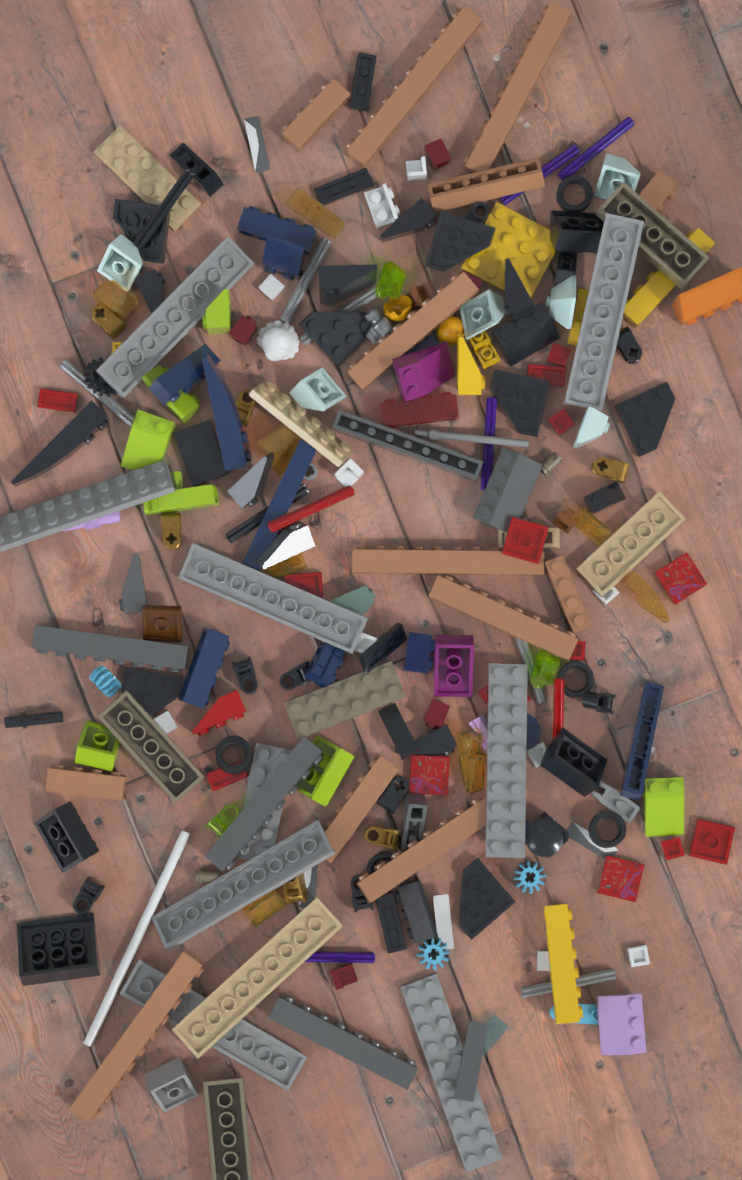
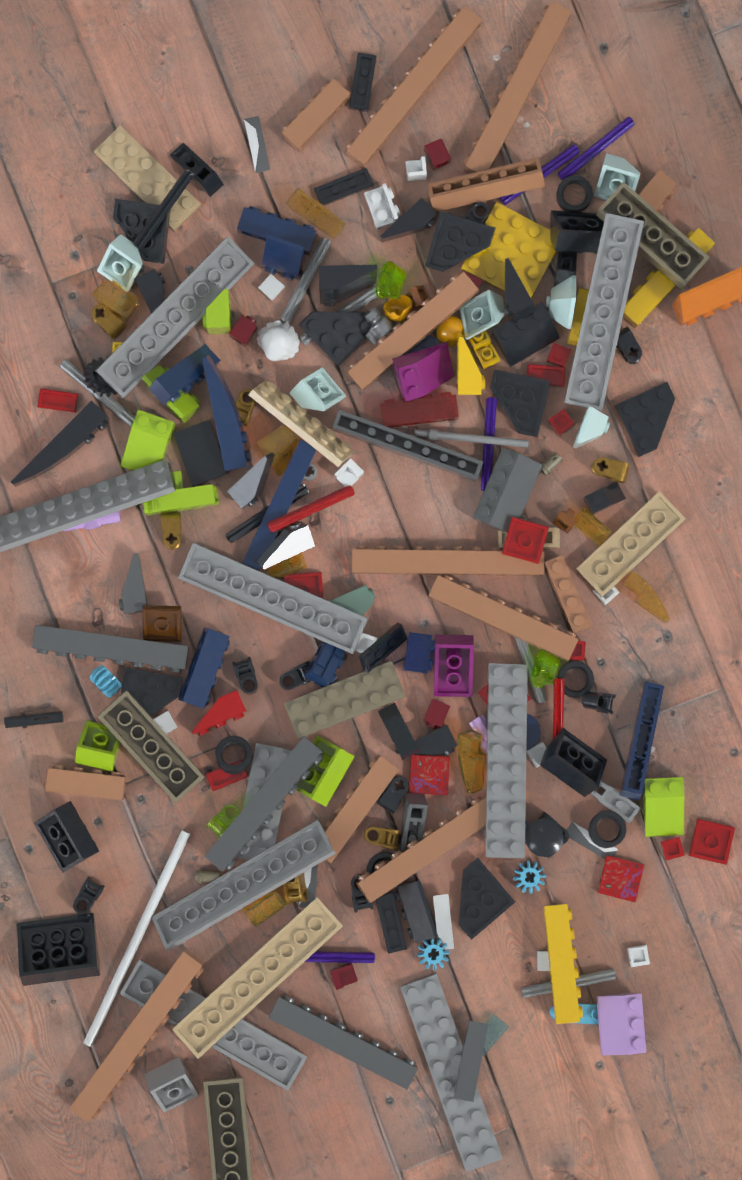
red tile [654,552,707,605] -> none

